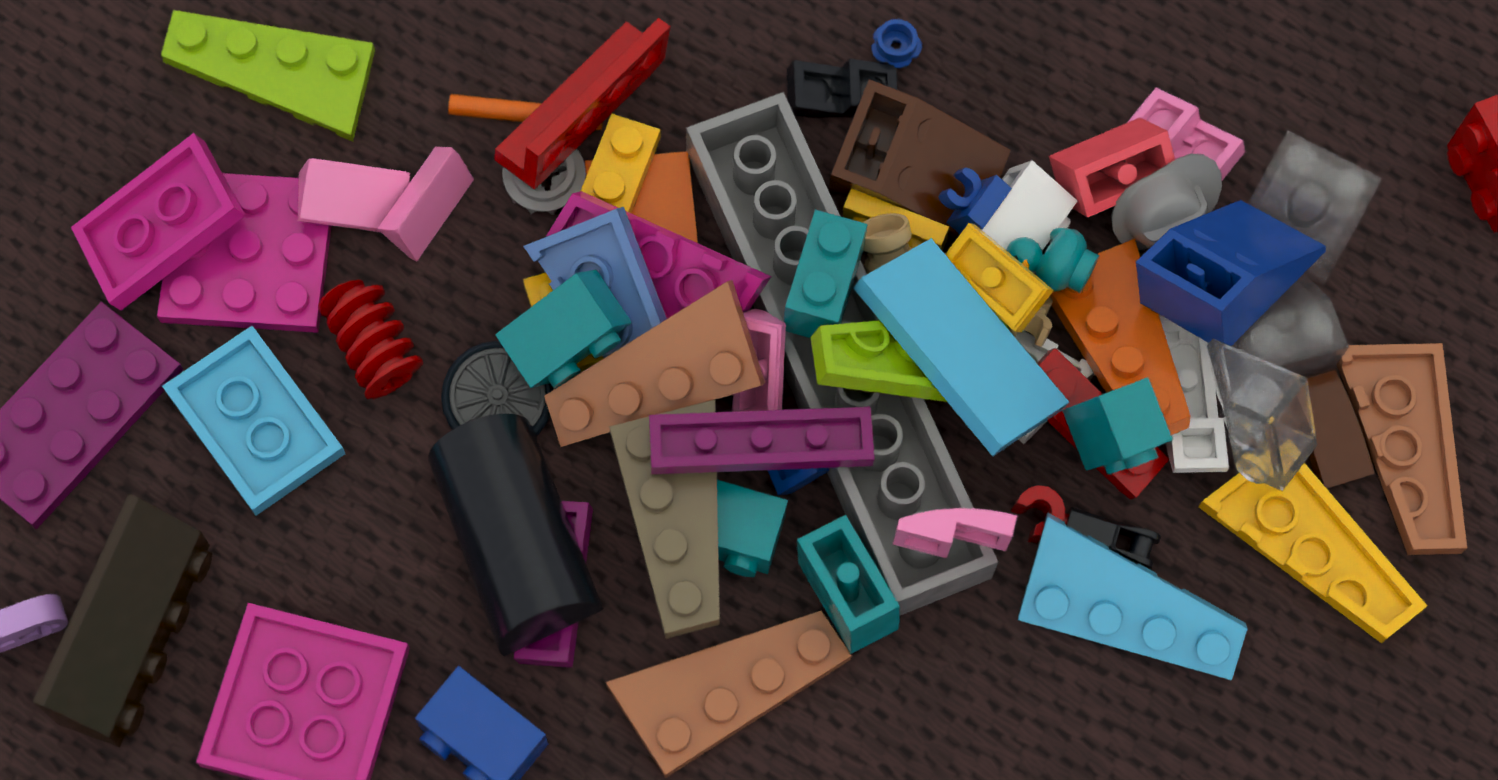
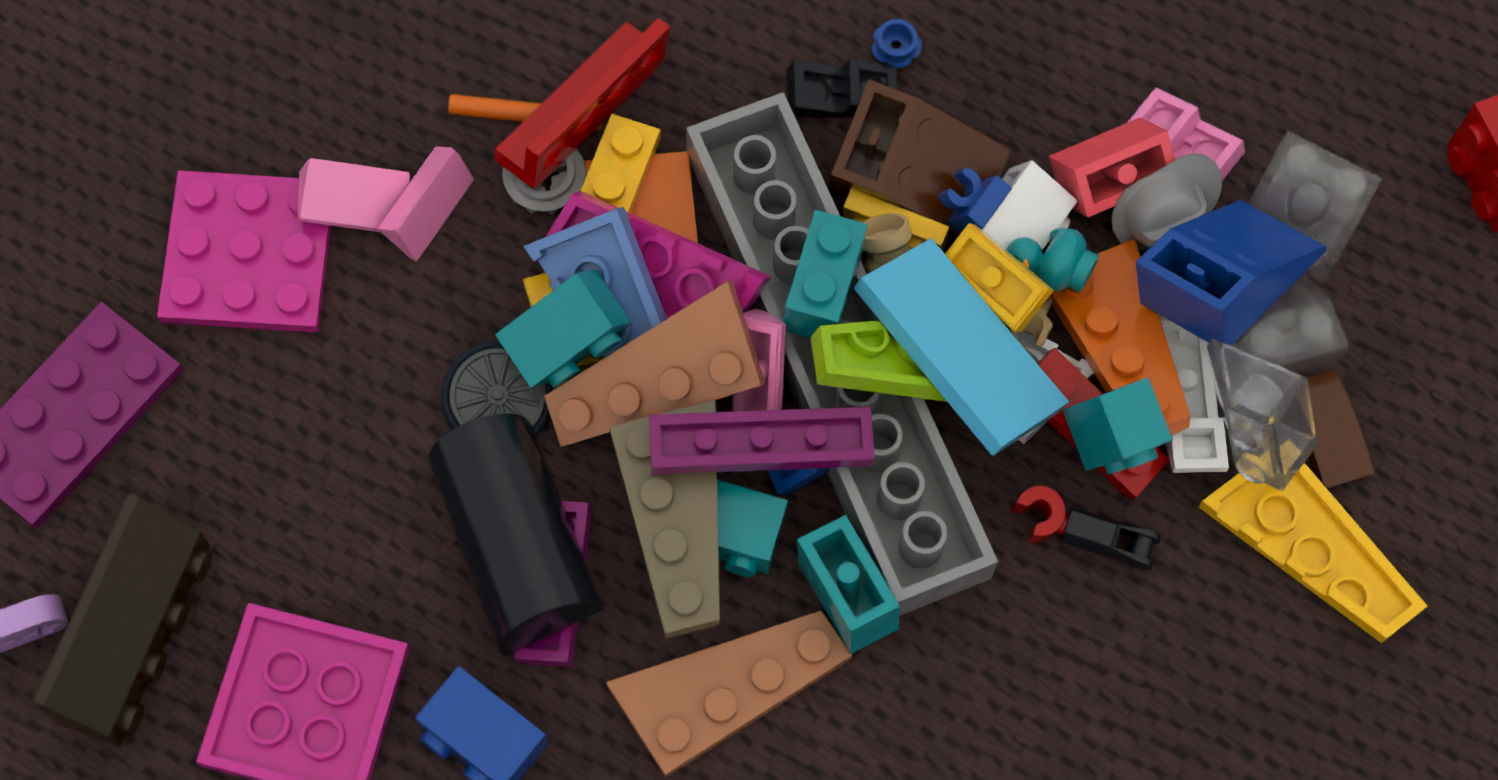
dark pink plate [71,133,246,310] -> none
lime wing [161,10,375,142] -> none
medium azure plate [162,326,345,516] -> none
red piece [318,279,423,399] -> none
bright pink slope [893,508,1017,558] -> none
medium azure wing [1018,513,1247,680] -> none
nougat wing [1332,343,1467,555] -> none

